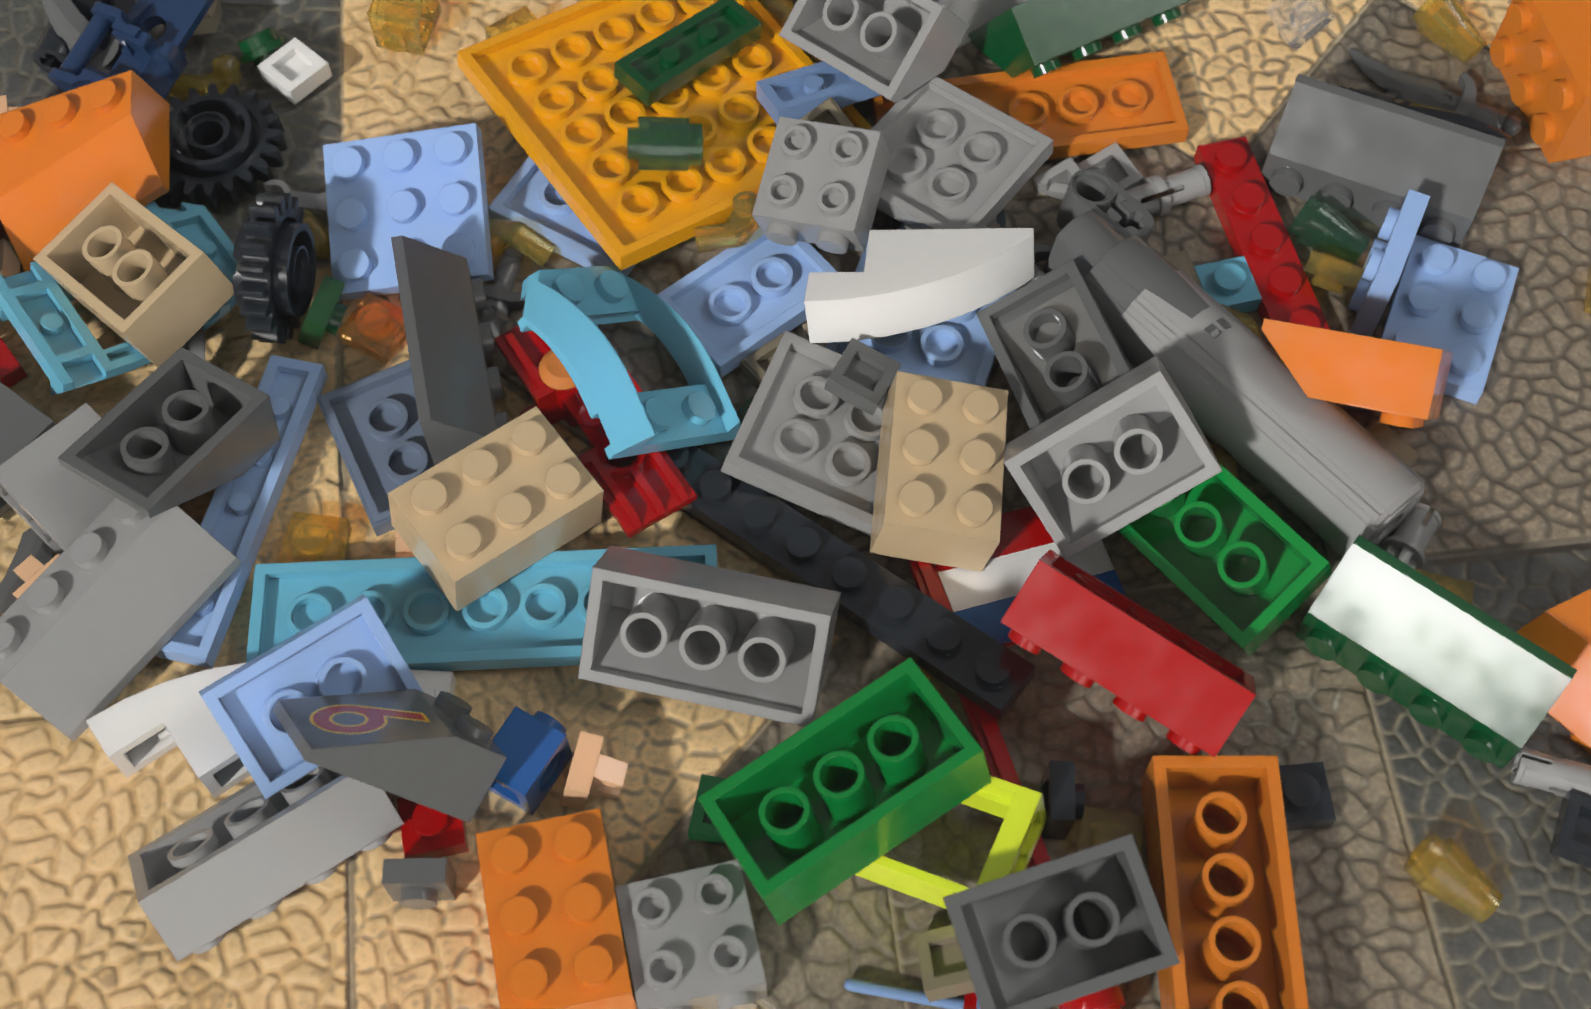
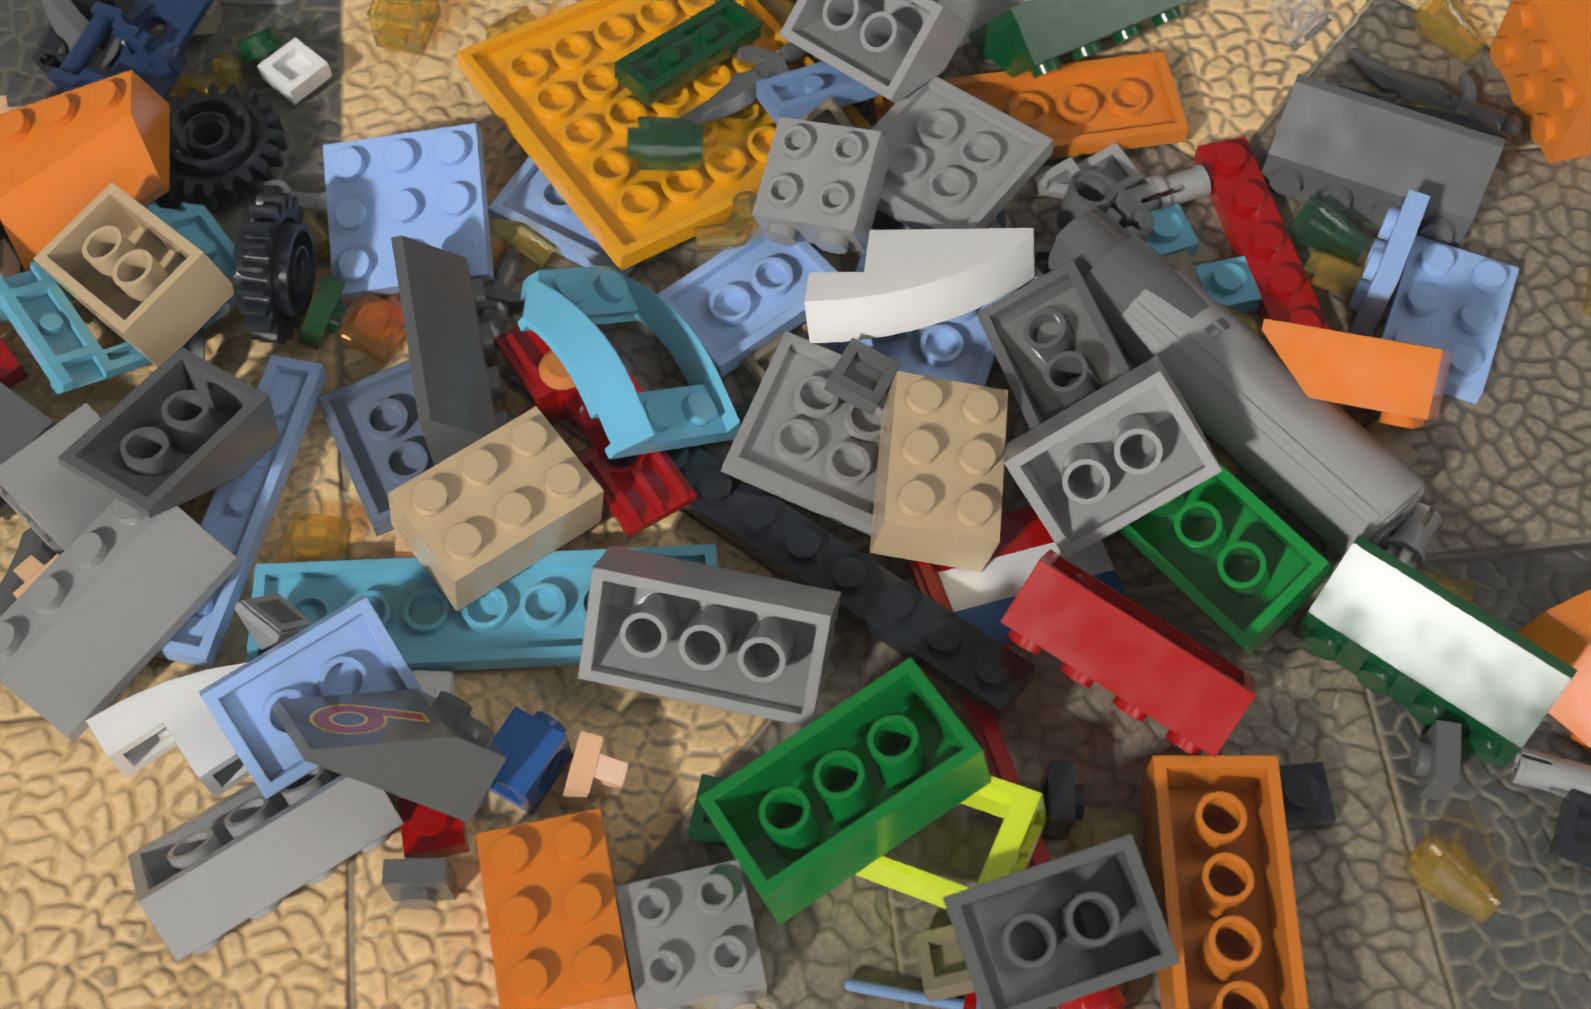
none -> light grey slope [234,593,315,650]
none -> dark grey piece [671,41,807,126]
none -> medium azure plate [1147,203,1200,257]
none -> dark grey plate [1410,720,1461,801]

